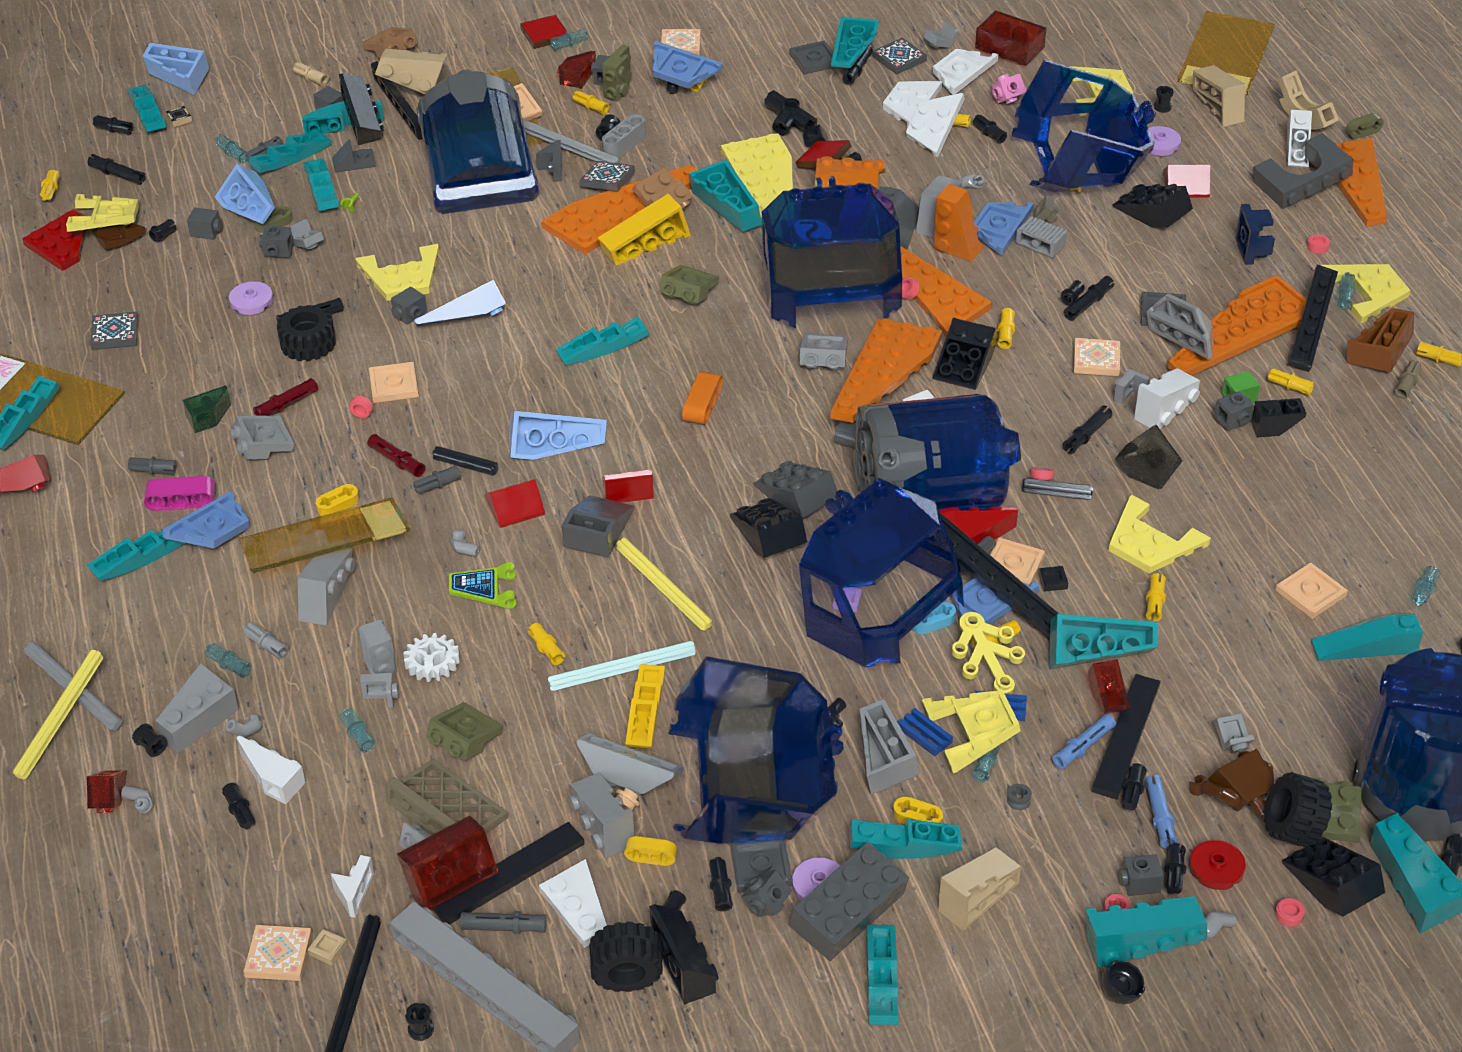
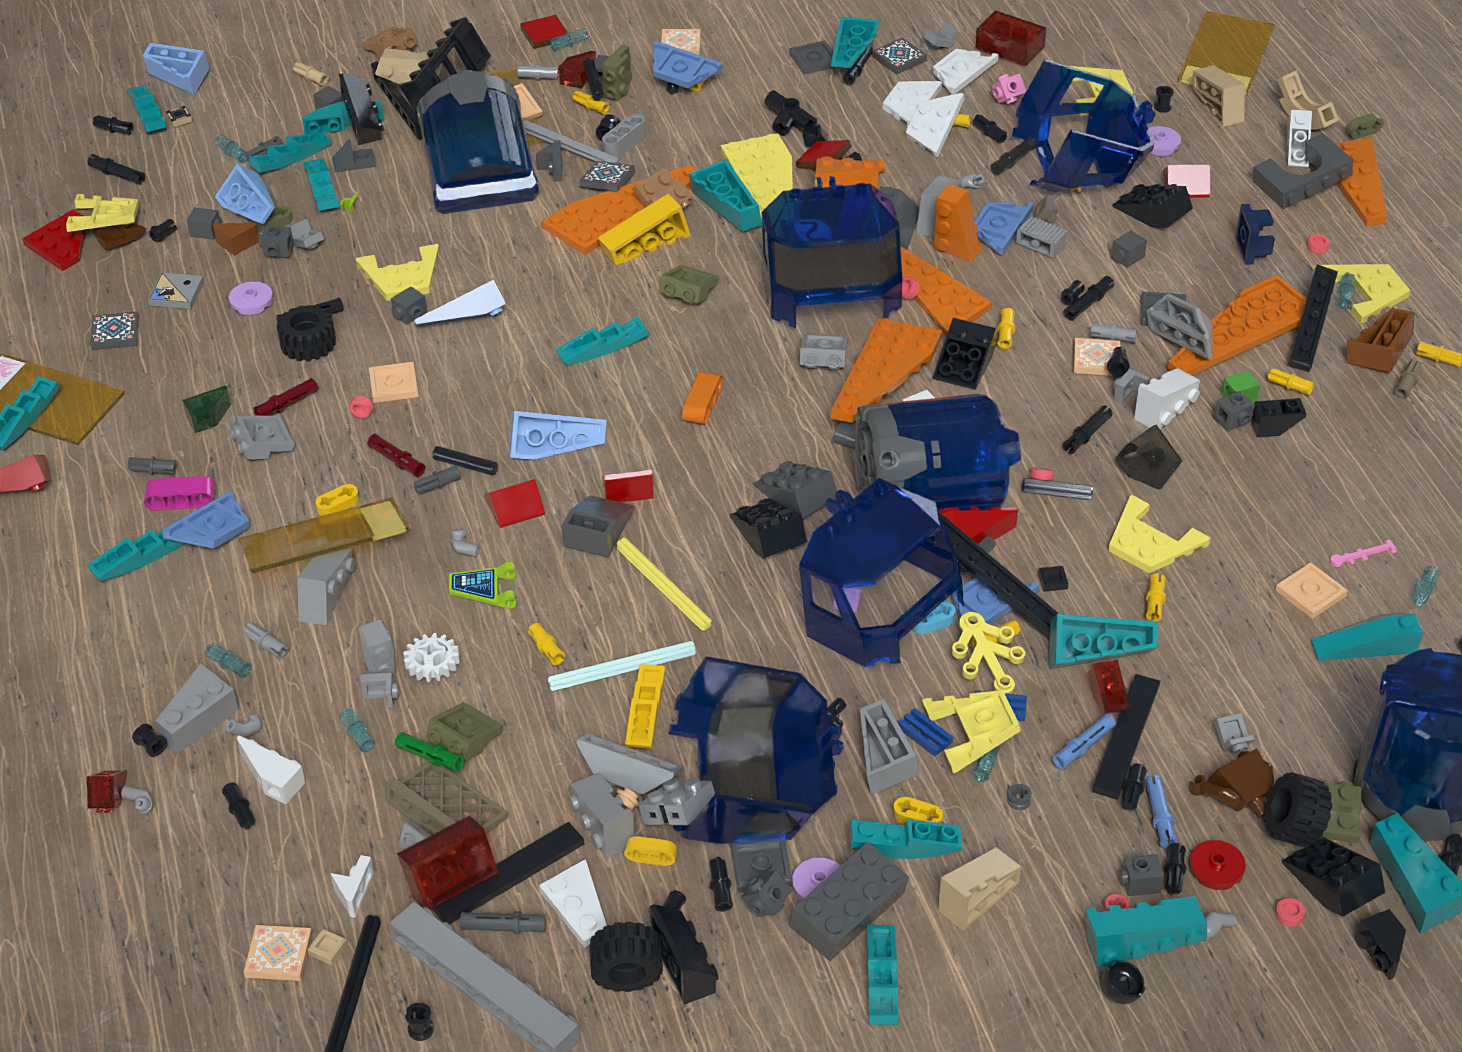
light yellow axle [13,650,103,780] -> none
light grey axle [23,641,122,731] -> none
yellow axle [40,170,60,201] -> none
light nougat tile [990,538,1045,585] -> none
none -> light grey tile [148,272,204,309]
none -> dark orange slope [213,223,259,256]
none -> green pin [395,732,464,772]
none -> black window [399,17,491,114]
none -> light grey pin [518,64,558,80]
none -> black axle [583,57,604,101]
none -> light grey piece [639,778,717,825]
none -> clear smoke pin [990,137,1037,175]
none -> light grey pin [1090,323,1138,343]
none -> black cone [1107,347,1130,377]
none -> dark grey brick [1111,230,1147,268]
none -> bright pink piece [1330,540,1397,567]
none -> black slope [1356,909,1406,980]

